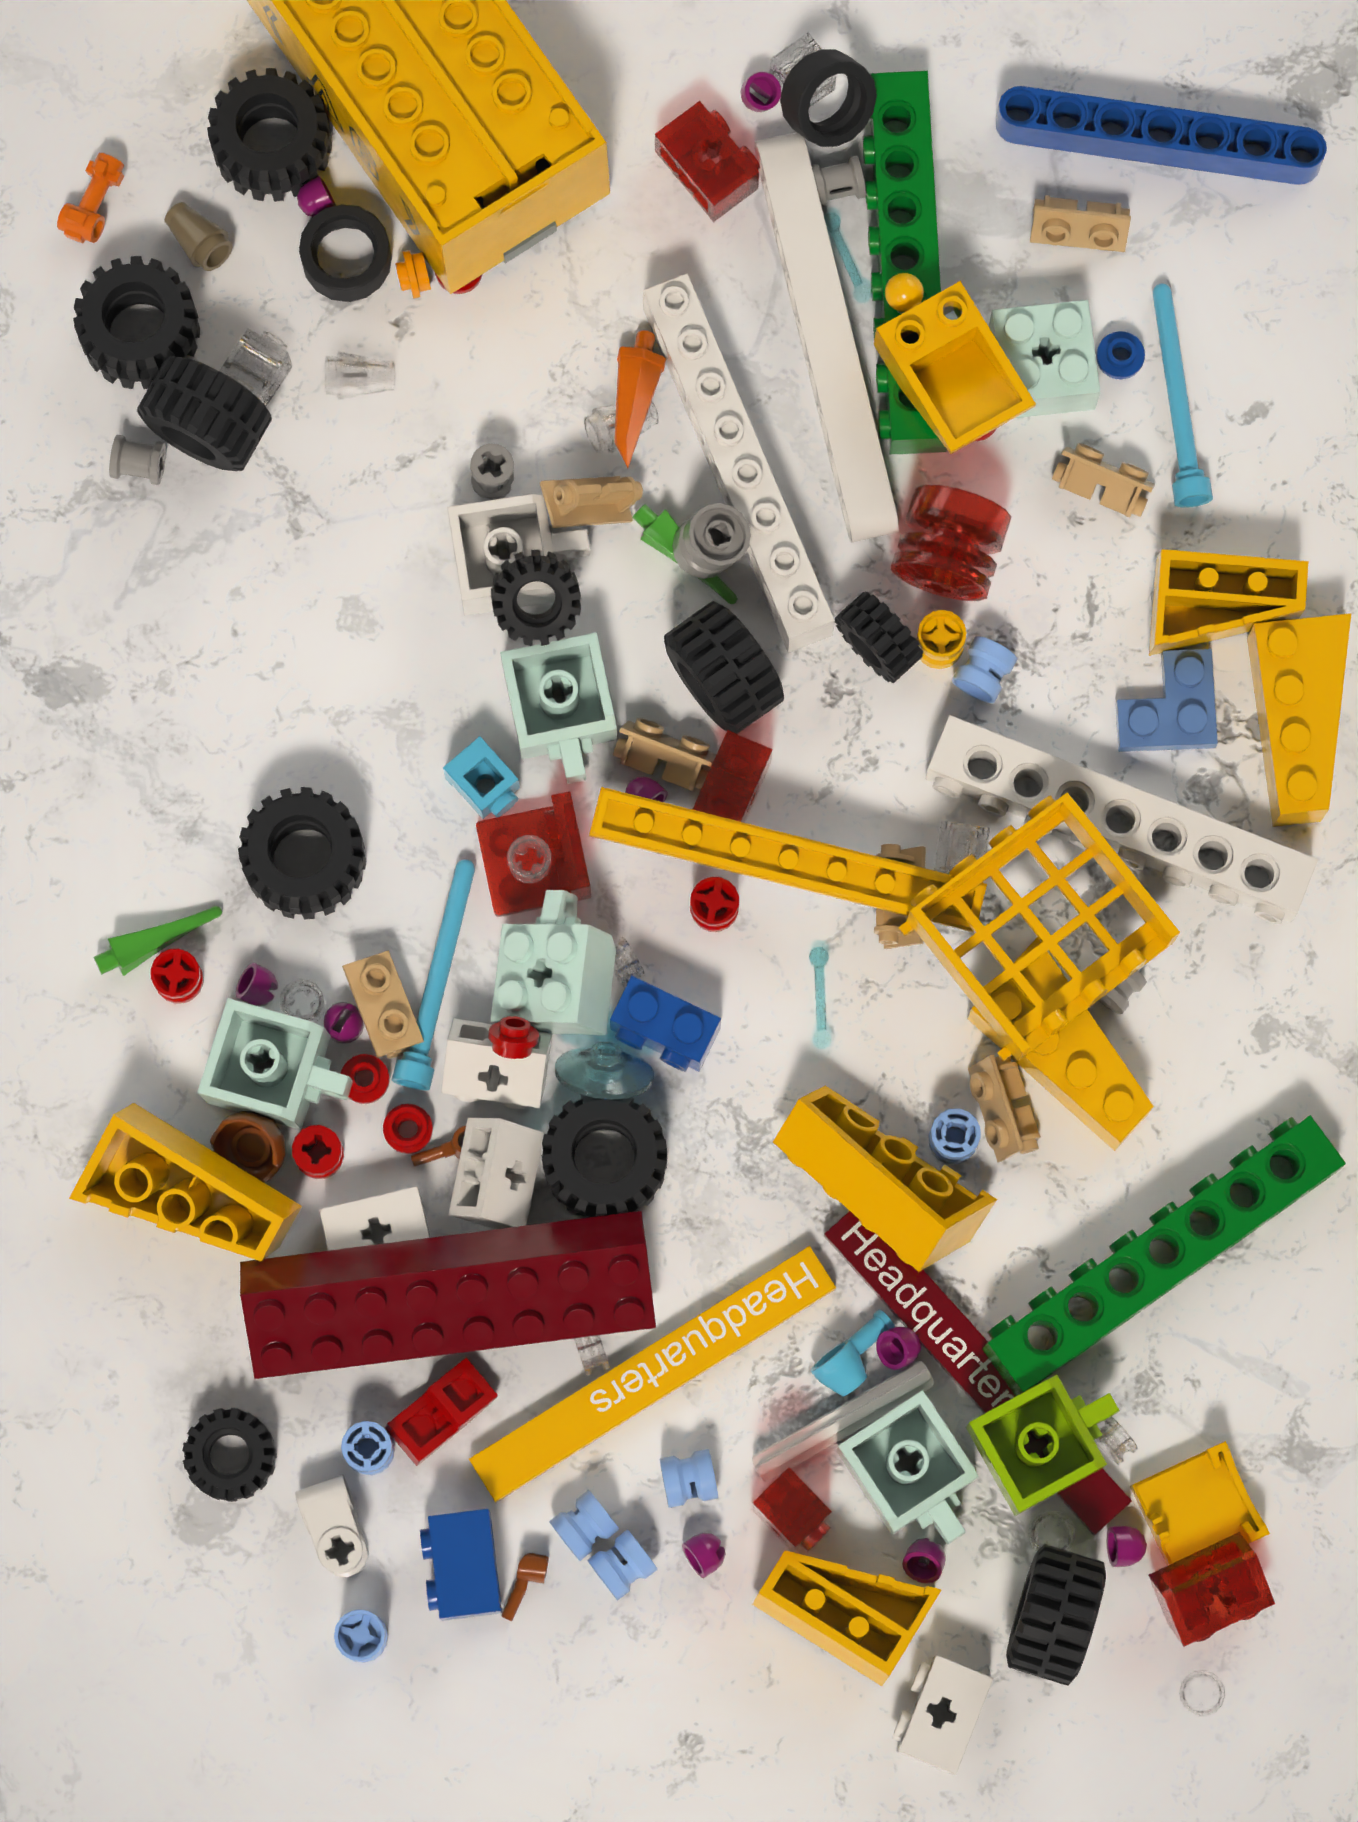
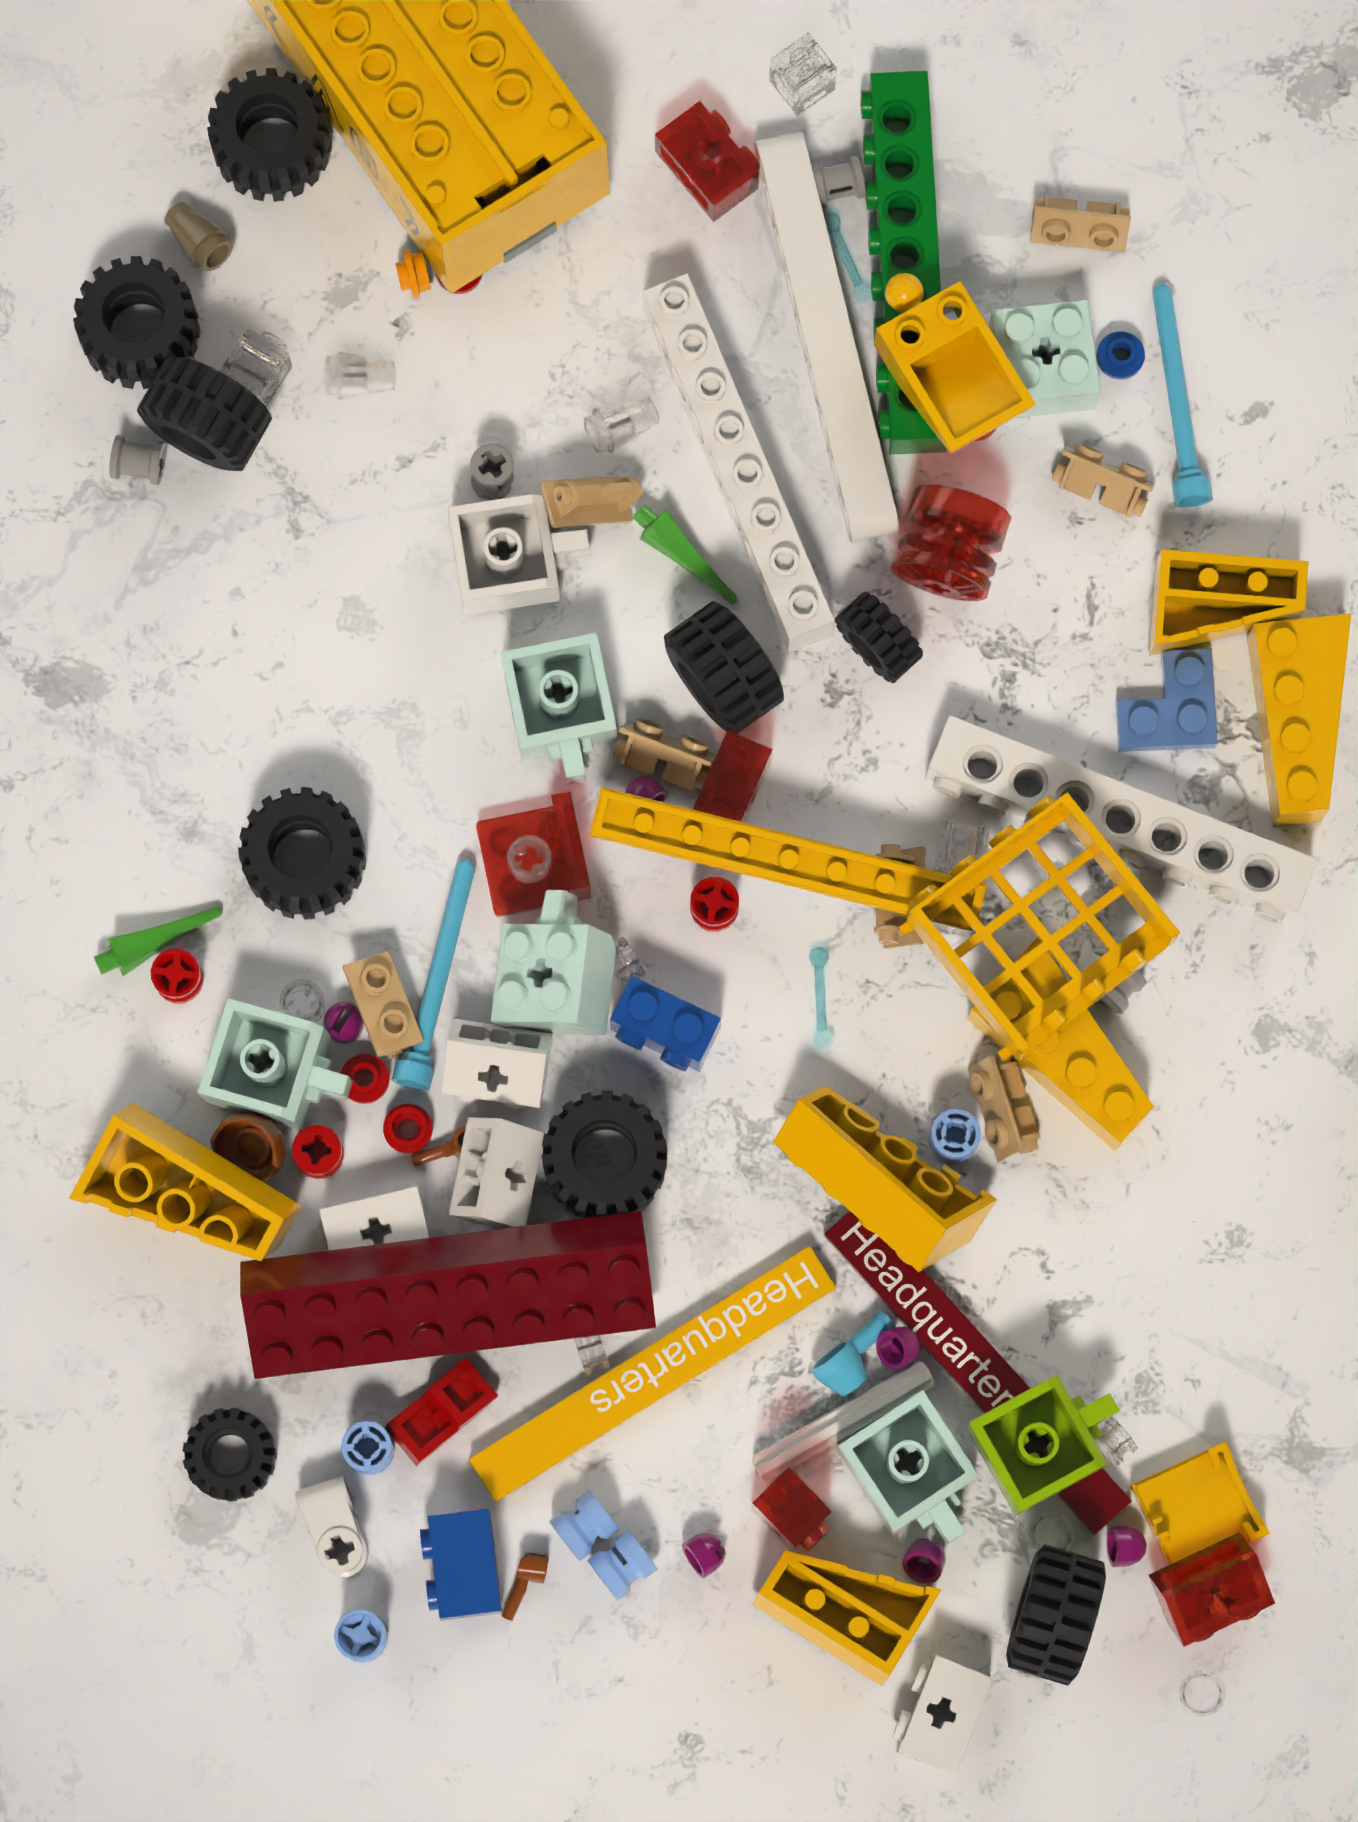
orange bar [57,153,124,244] -> none
magenta hinge [235,962,278,1006] -> none
magenta hinge [297,175,336,217] -> none
black tyre [299,204,392,302] -> none
medium azure brick [443,736,520,819] -> none
red plate [488,1016,539,1059] -> none
black tyre [491,550,582,646] -> none
clear light blue dish [554,1042,654,1099] -> none
orange bar [614,330,666,468] -> none
light blue wheel [659,1449,718,1508] -> none
light grey wheel [672,503,751,579] -> none
magenta hinge [740,72,781,112] -> none
black tyre [780,49,877,147] -> none
yellow wheel [916,610,967,669] -> none
light blue wheel [952,636,1017,703] -> none
green brick [982,1115,1346,1396] -> none
blue beam [995,86,1327,185] -> none

